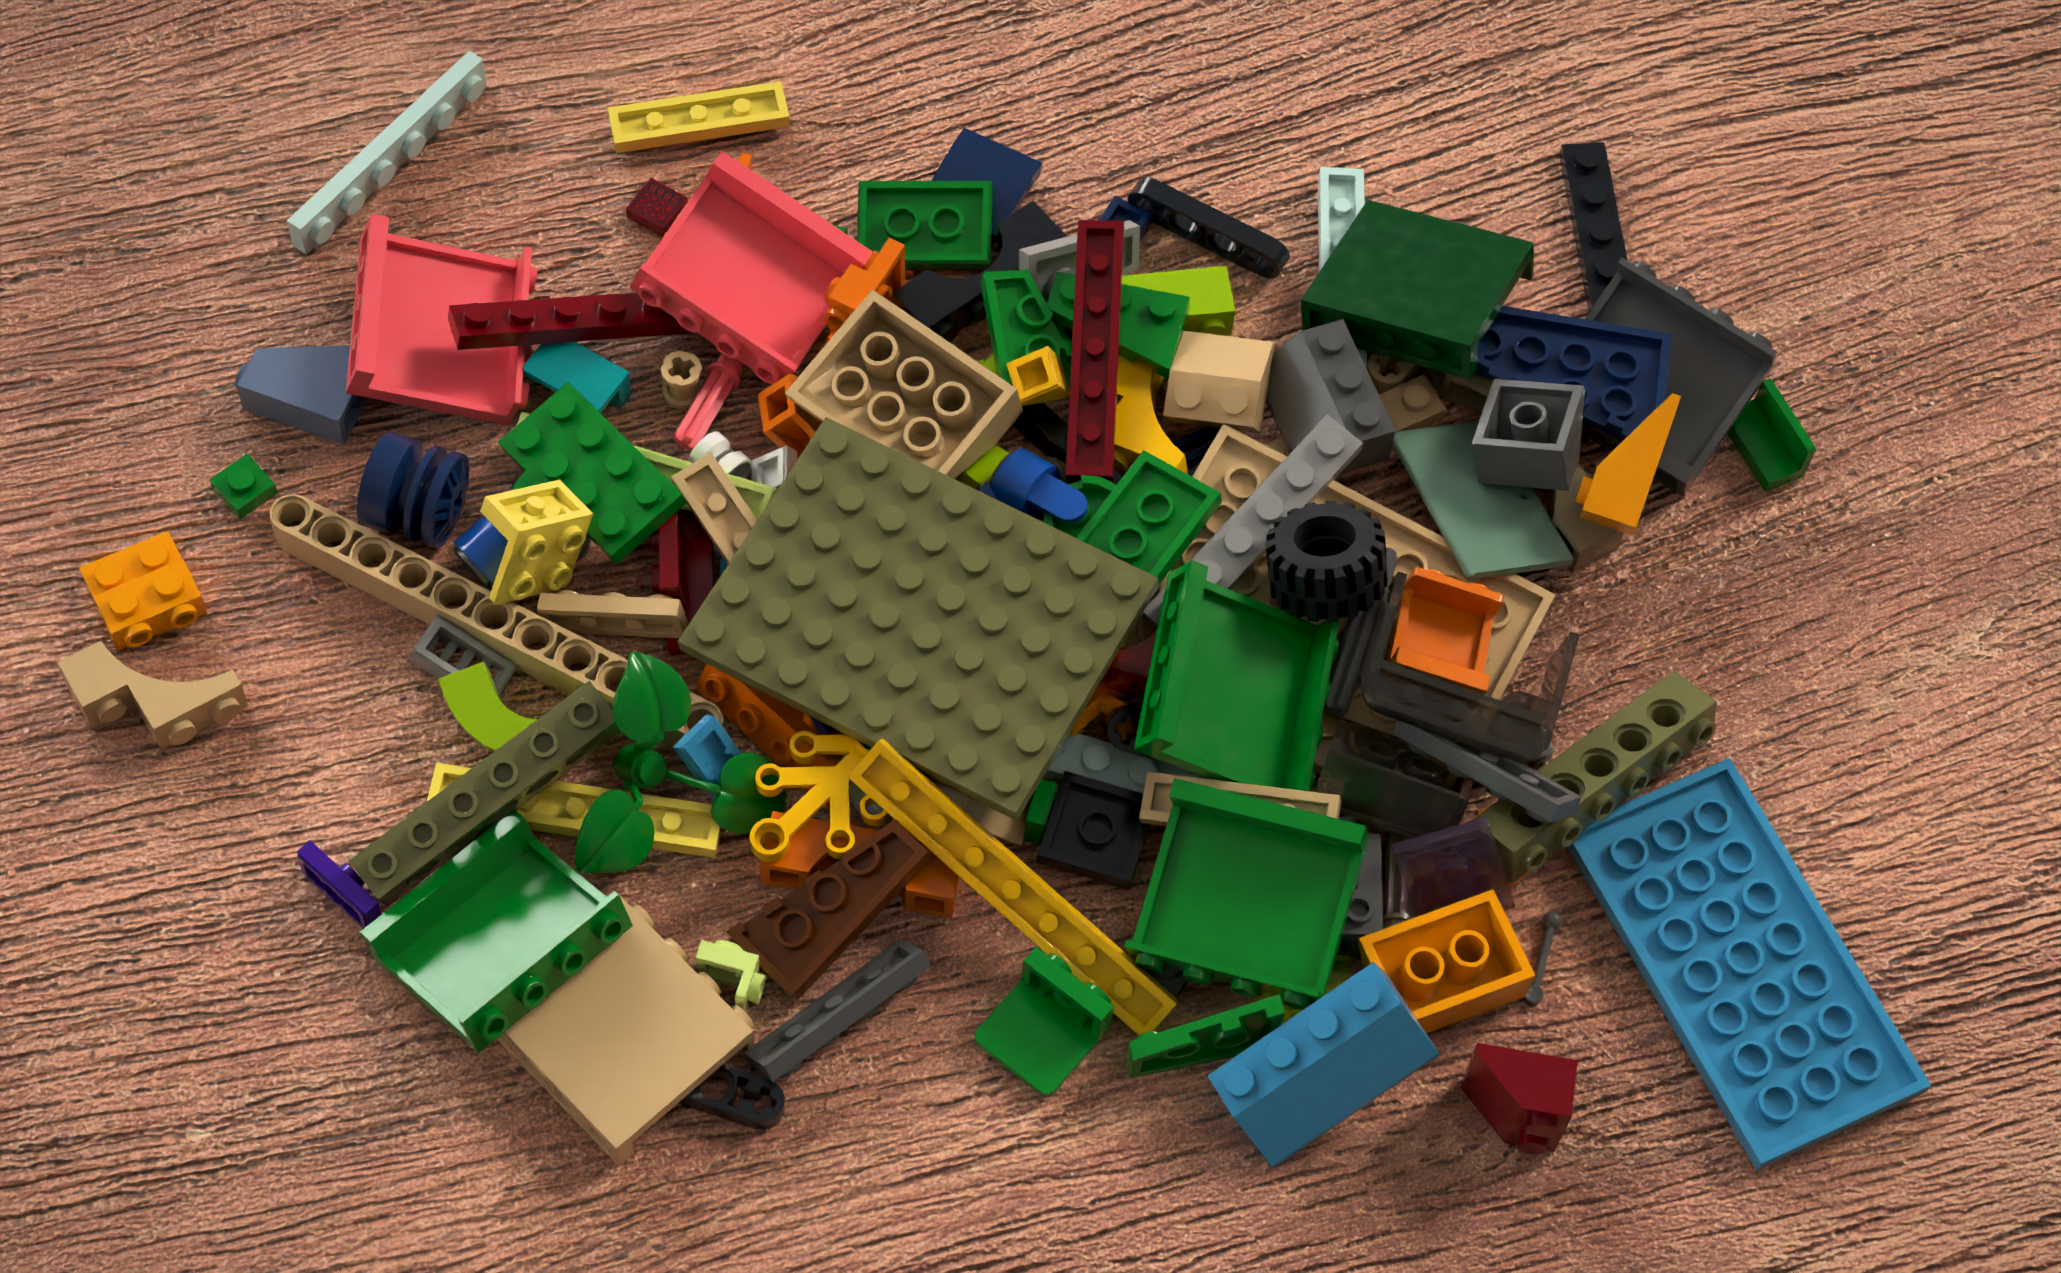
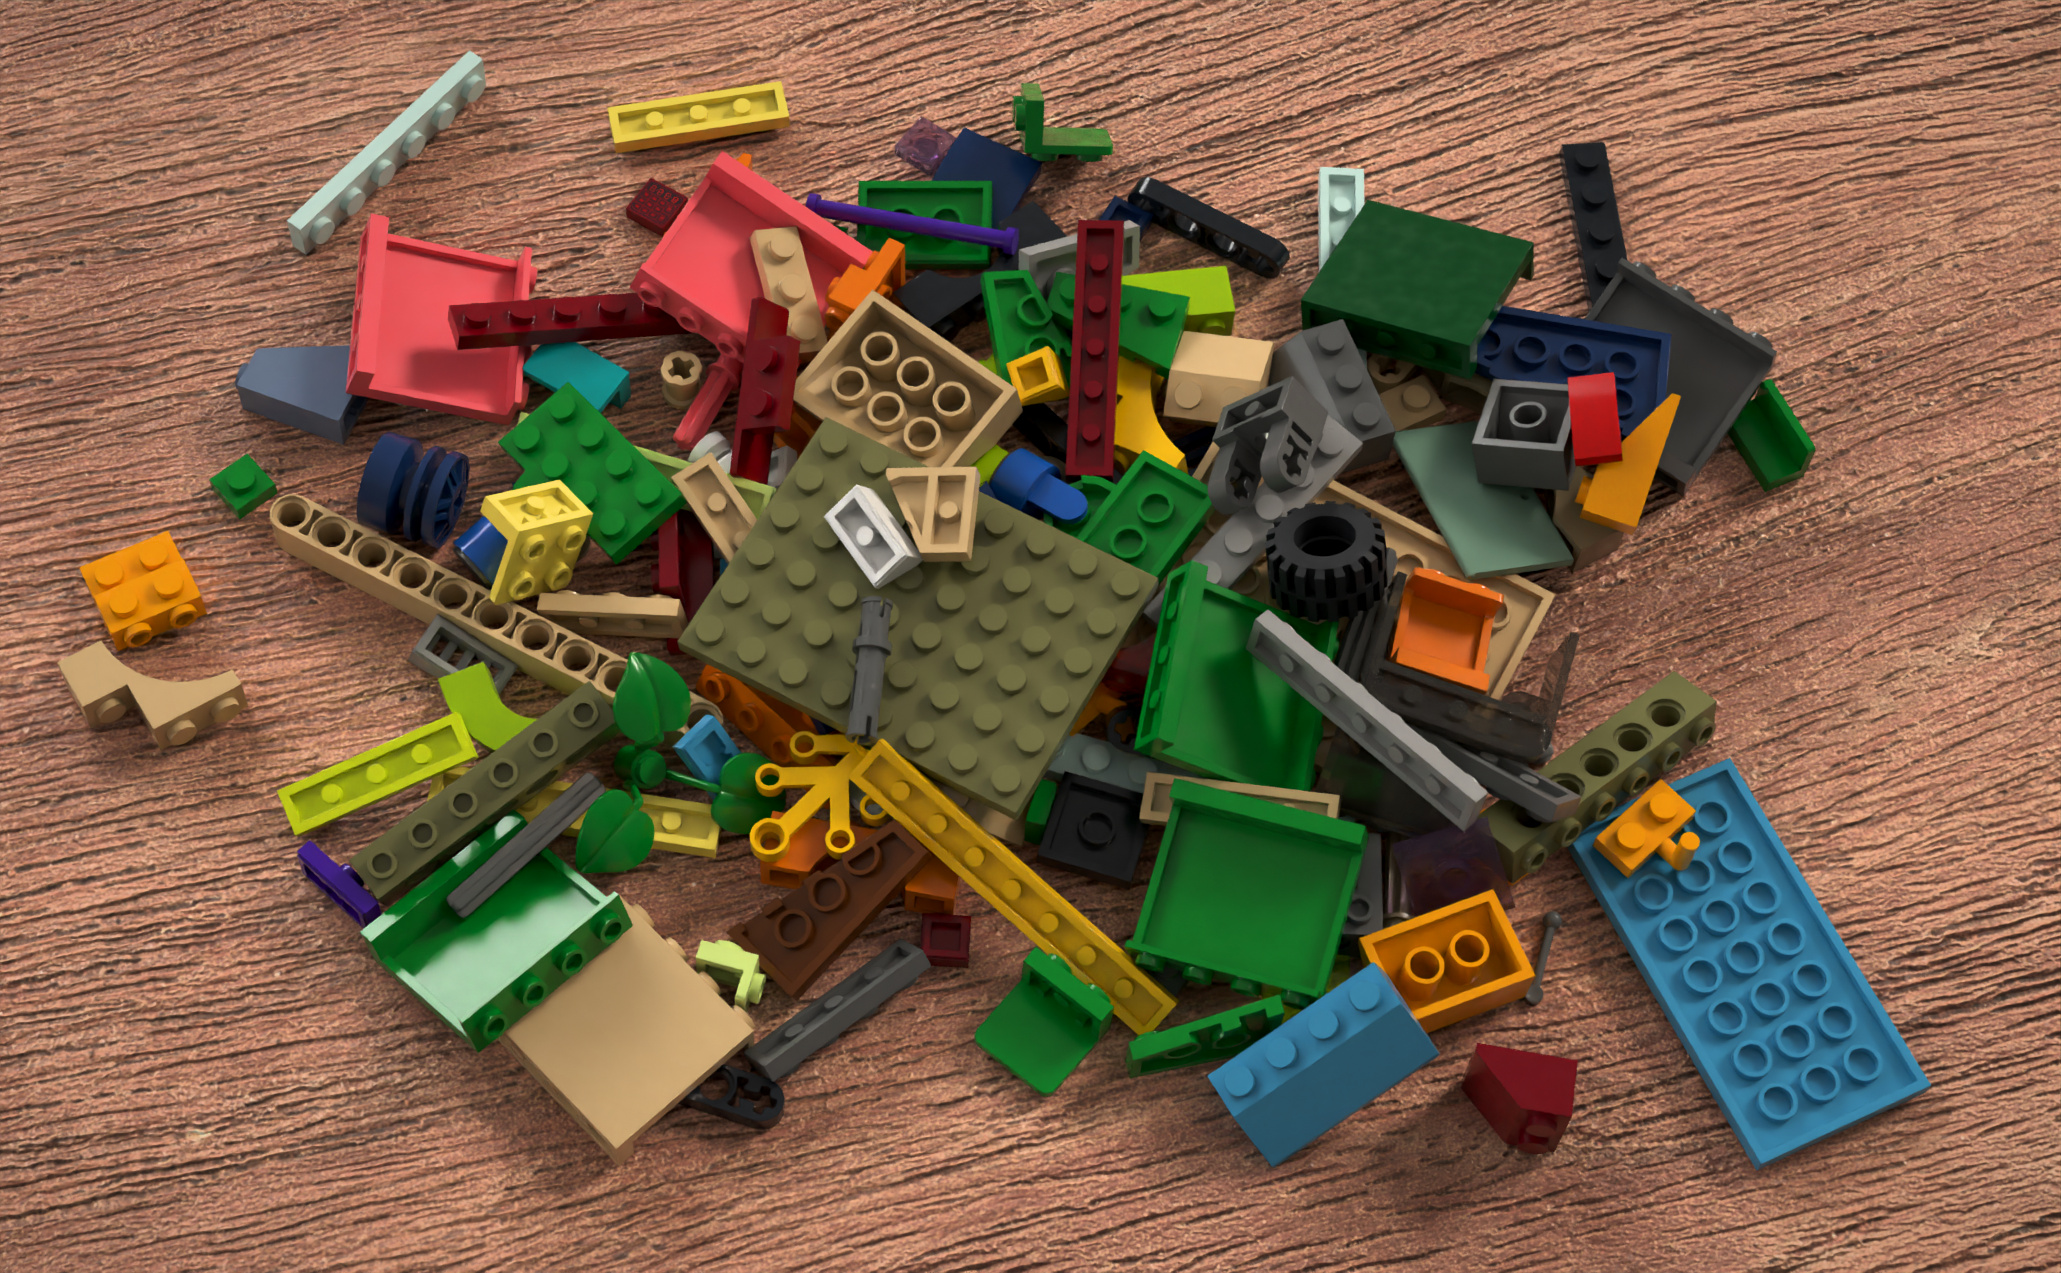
none -> neon yellow plate [277,712,479,837]
none -> dark grey axle [446,772,606,919]
none -> dark red bracket [730,297,801,485]
none -> tan plate [749,226,828,360]
none -> dark purple bar [805,193,1019,255]
none -> white slope [824,485,923,589]
none -> dark grey pin [845,596,893,745]
none -> tan wing [886,467,980,562]
none -> plate [895,116,956,177]
none -> dark red tile [920,913,971,968]
none -> green bracket [1012,83,1113,162]
none -> dark grey brick [1208,376,1329,515]
none -> light grey plate [1246,610,1488,831]
none -> red slope [1567,372,1623,467]
none -> light orange plate [1592,779,1700,878]

